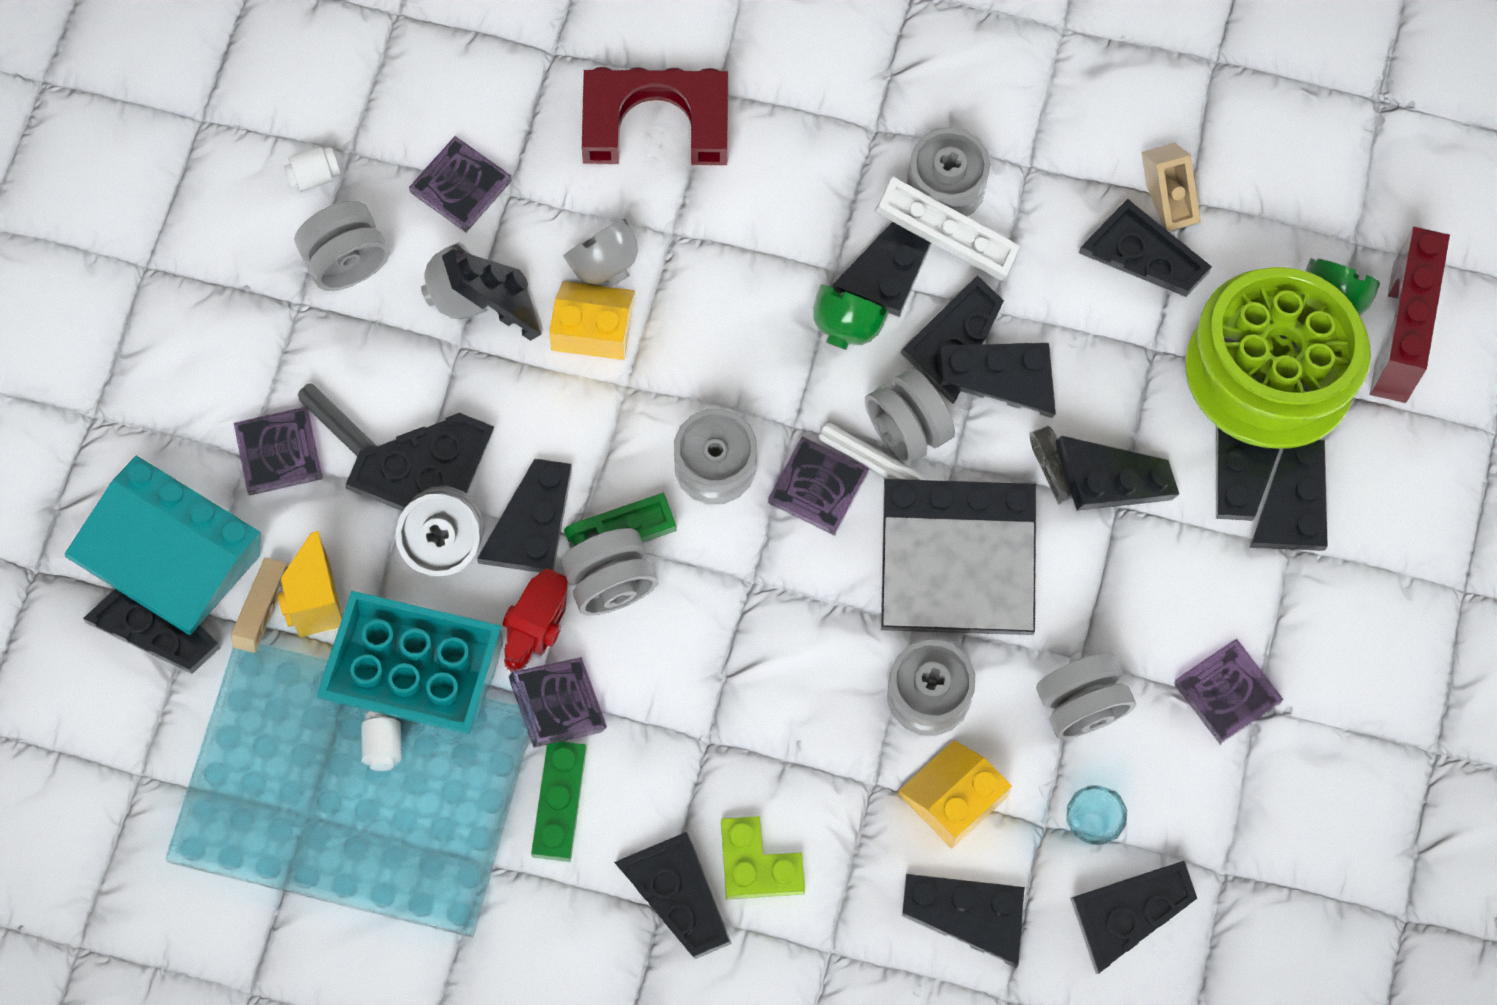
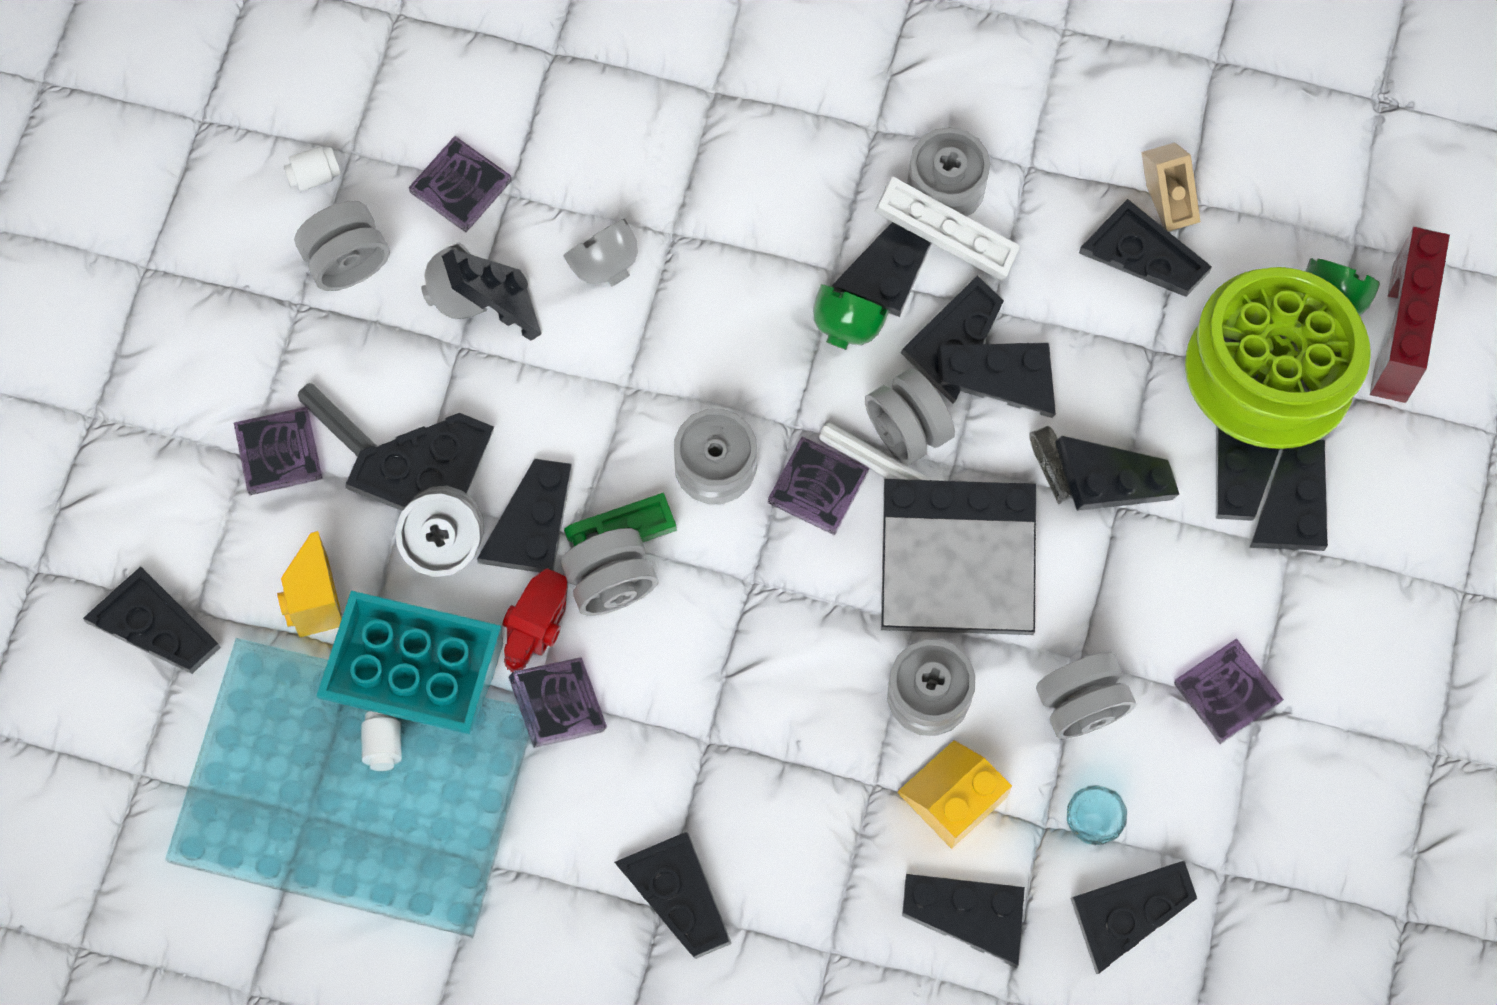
teal slope [65,455,261,635] -> none
tan piece [231,557,288,653] -> none
green plate [531,740,587,862] -> none
yellow slope [549,281,635,360] -> none
dark red arch [581,67,728,165] -> none
lime plate [721,816,805,900] -> none

